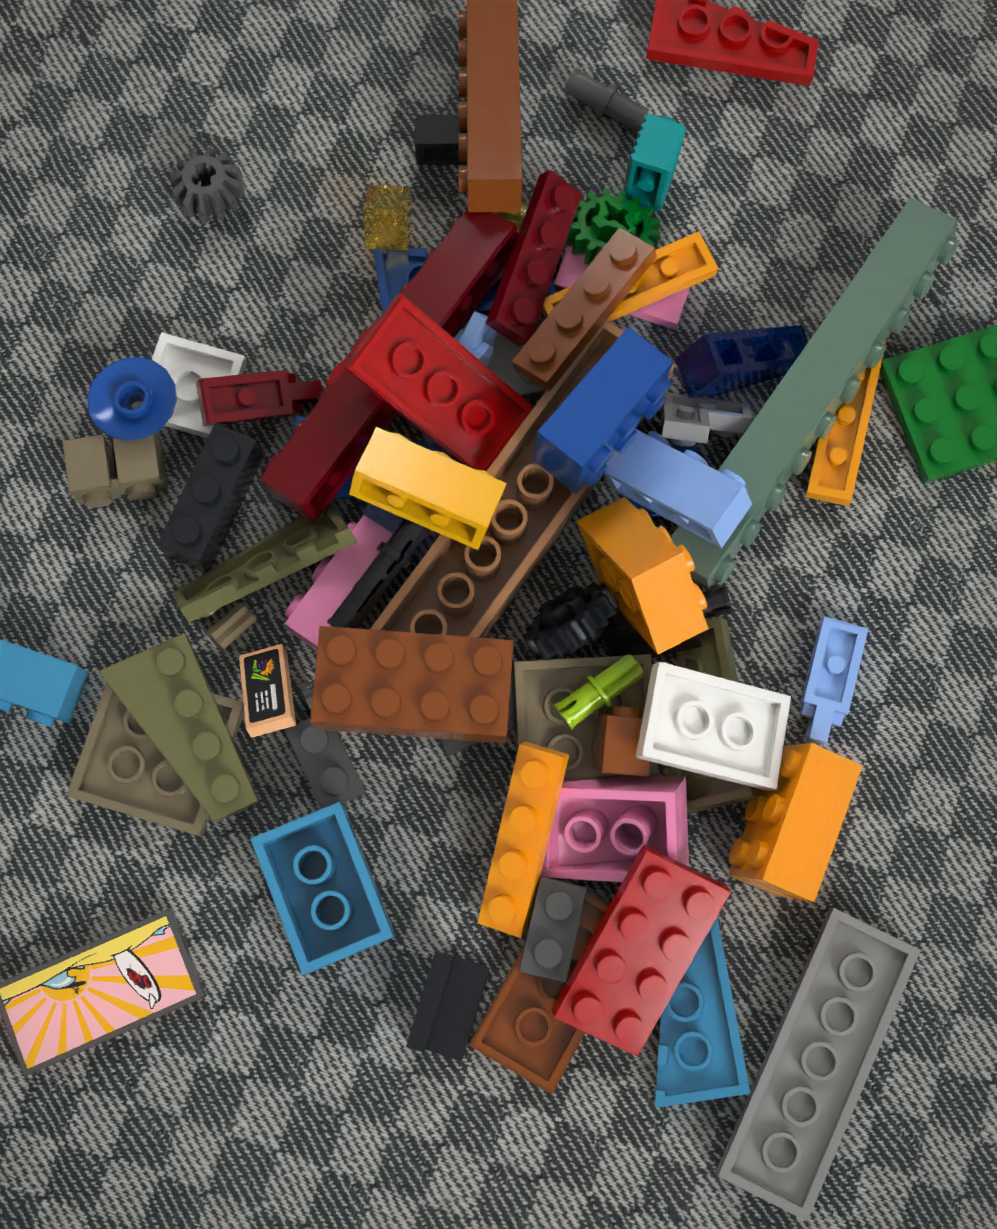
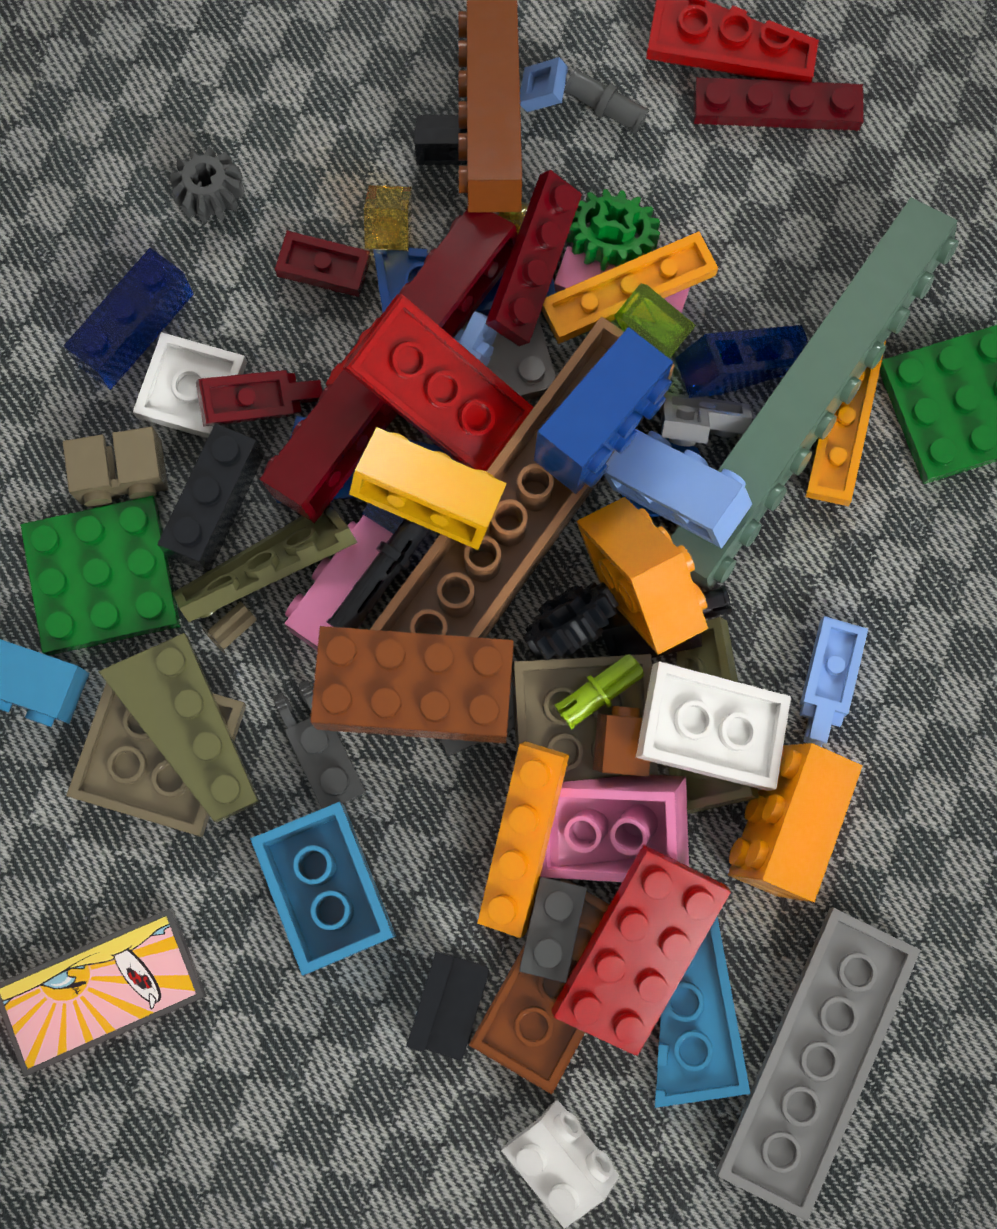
blue dish [87,357,177,441] -> none
tile [239,644,296,738] -> none
dark orange plate [512,228,657,391] -> none
teal brick [623,114,686,212] -> none
none -> green plate [20,496,181,656]
none -> clear blue brick [63,248,194,390]
none -> dark red plate [275,231,371,297]
none -> white bracket [501,1100,619,1229]
none -> medium blue plate [520,57,568,112]
none -> clear neon green slope [614,283,696,359]
none -> dark red plate [694,77,864,131]

